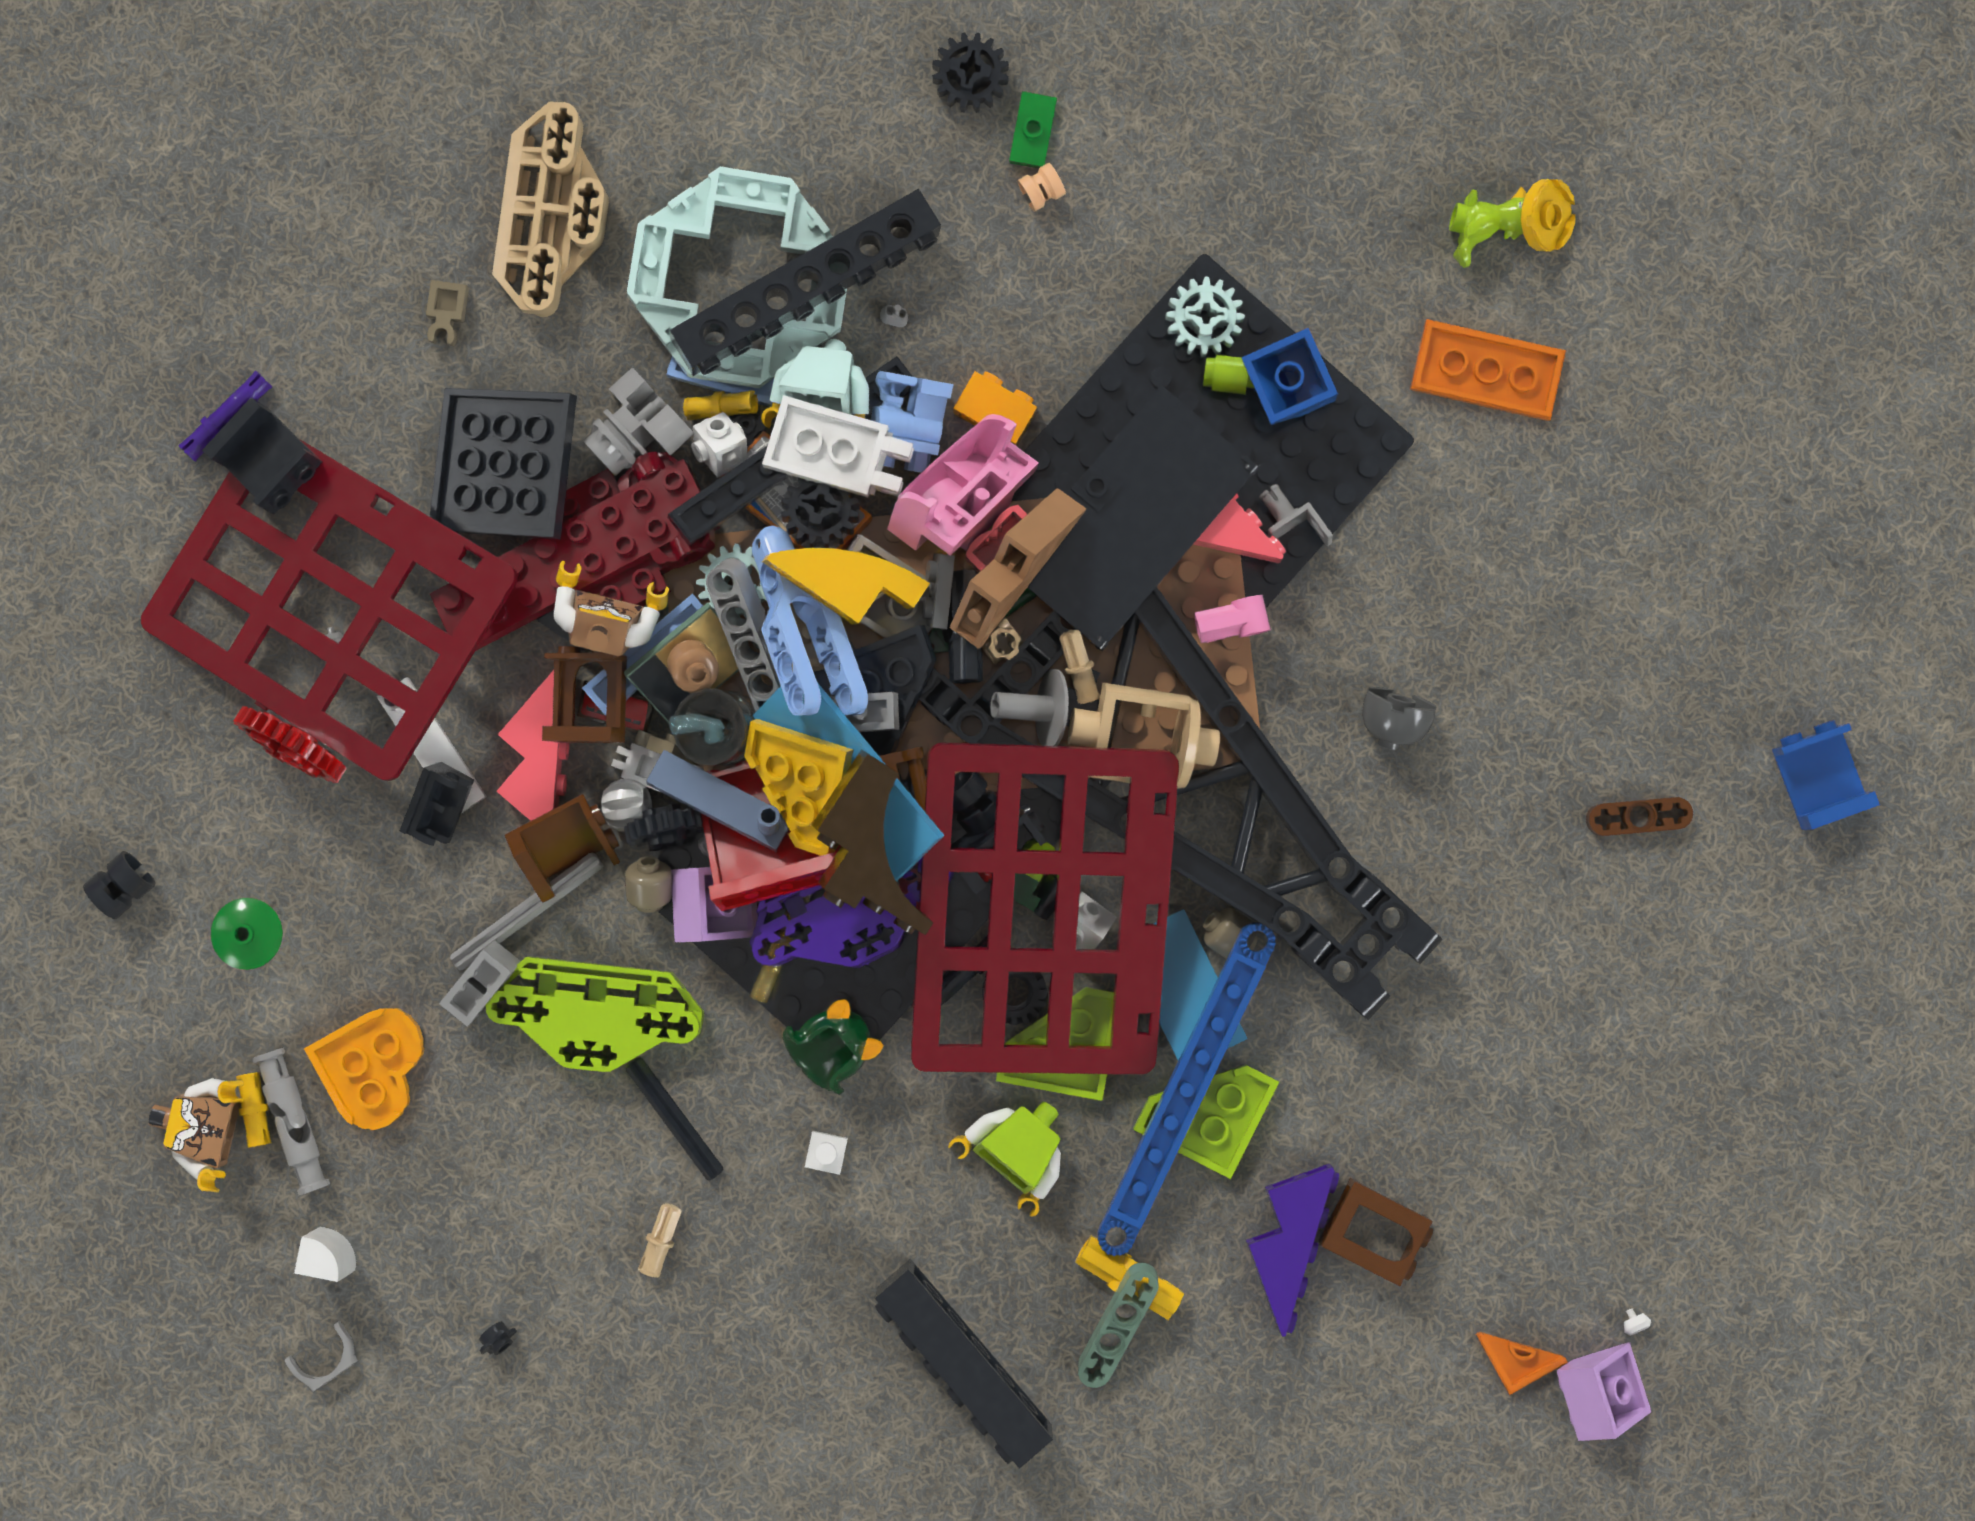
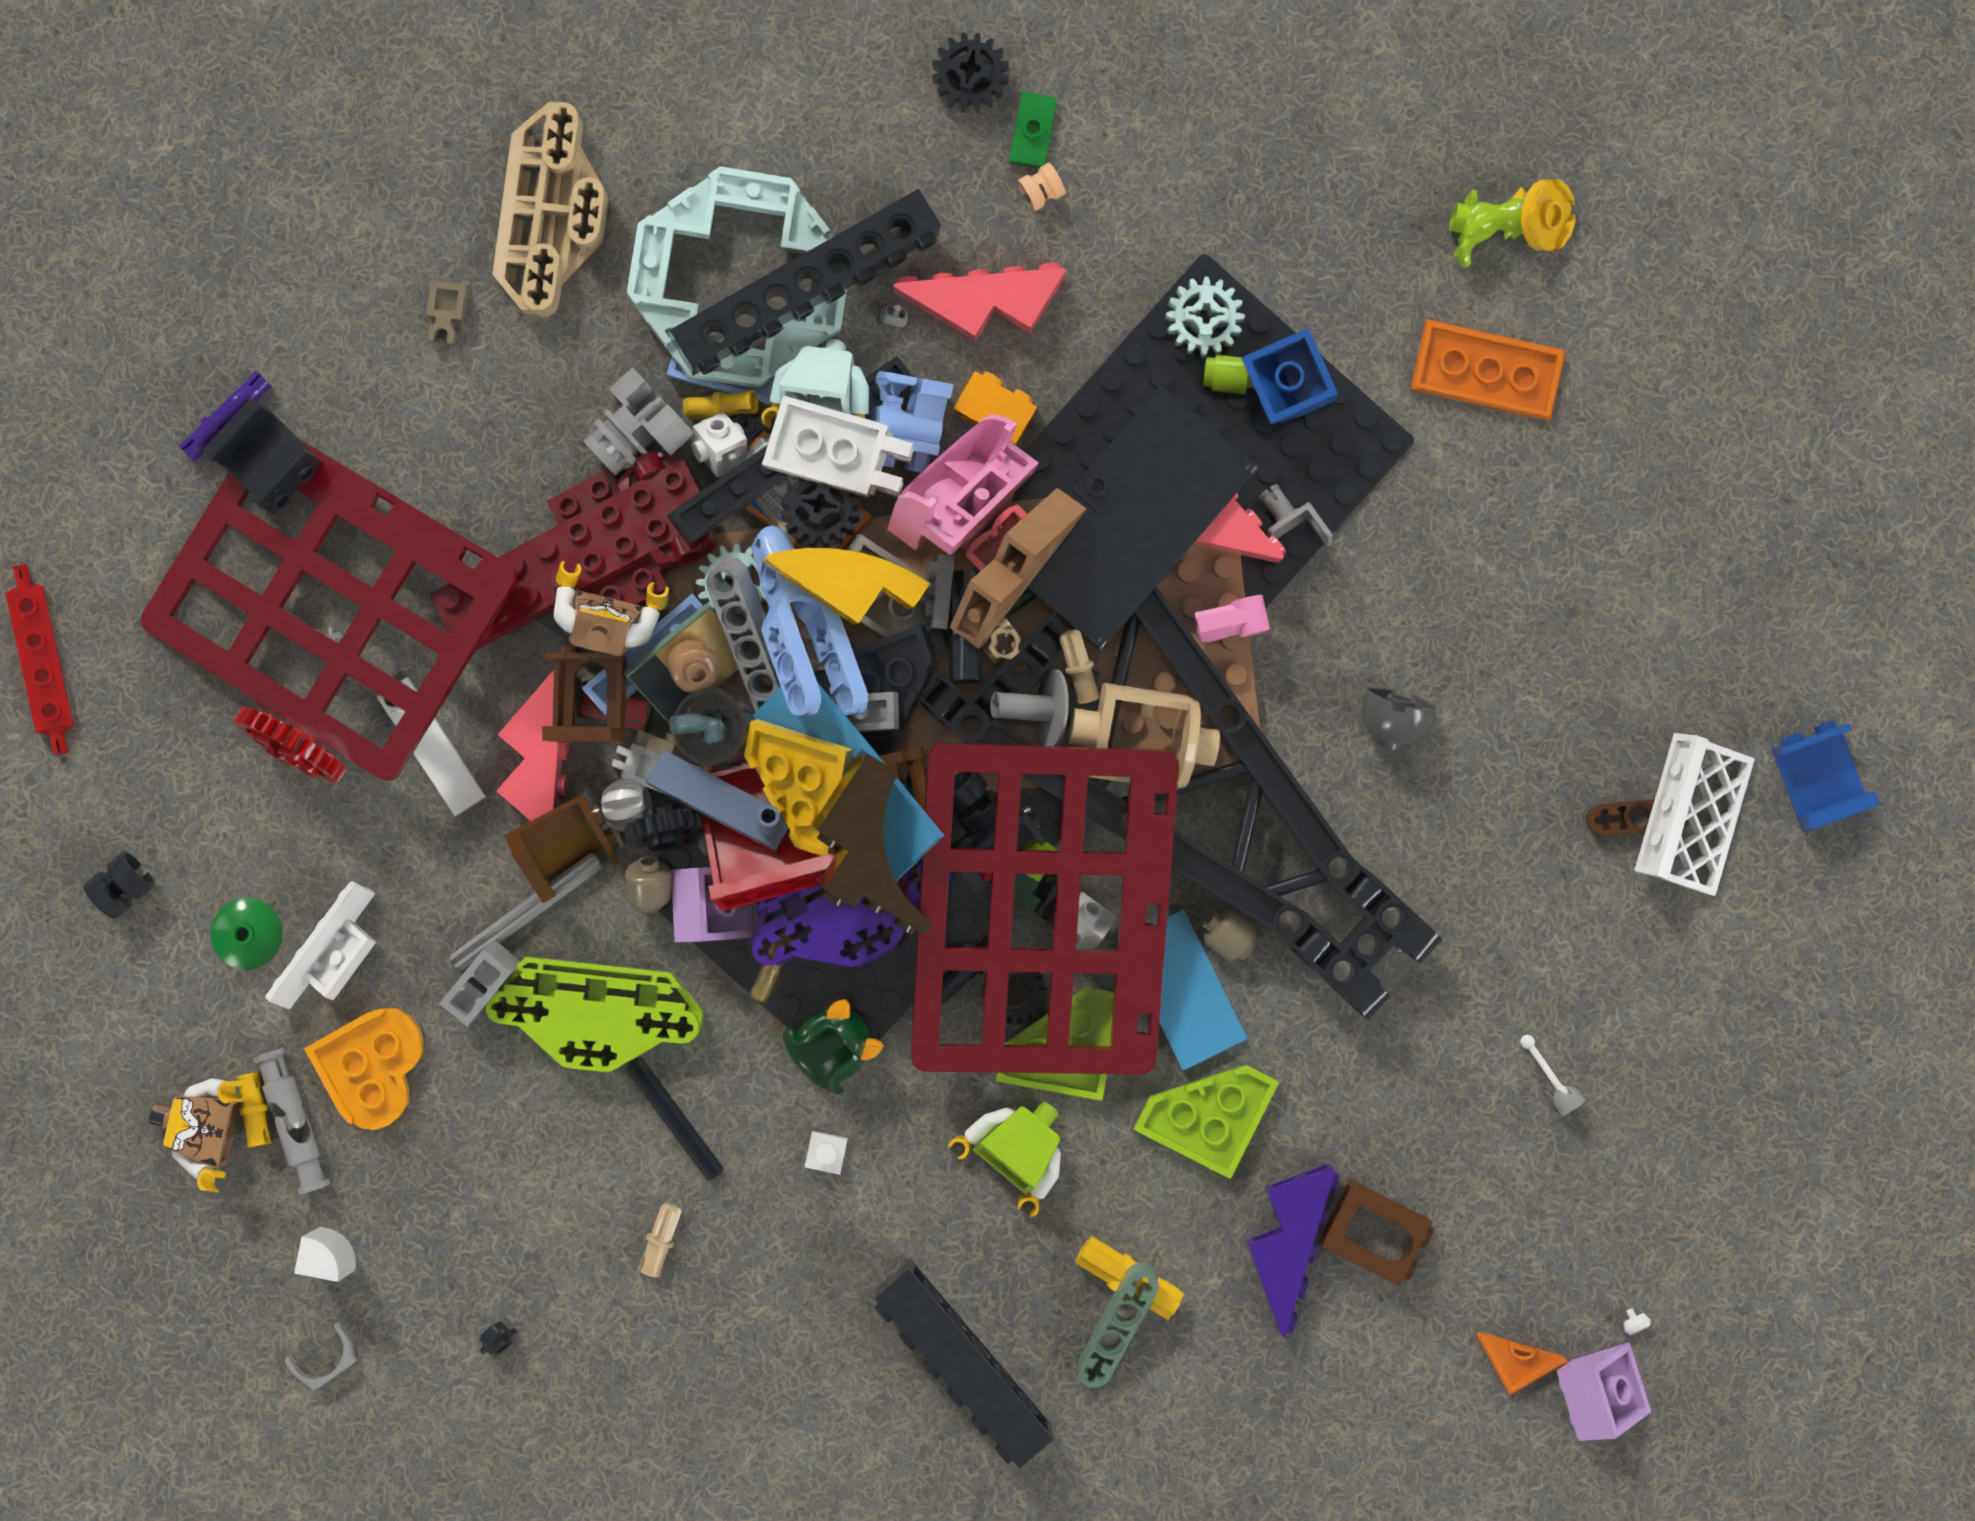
black hinge [399,762,474,846] -> none
black plate [430,388,577,540] -> none
blue plate [1097,922,1276,1256] -> none
none -> red plate [5,564,74,756]
none -> white bracket [265,881,376,1009]
none -> coral slope [893,263,1066,342]
none -> hinge [1520,1035,1586,1116]
none -> white fence [1634,733,1755,896]

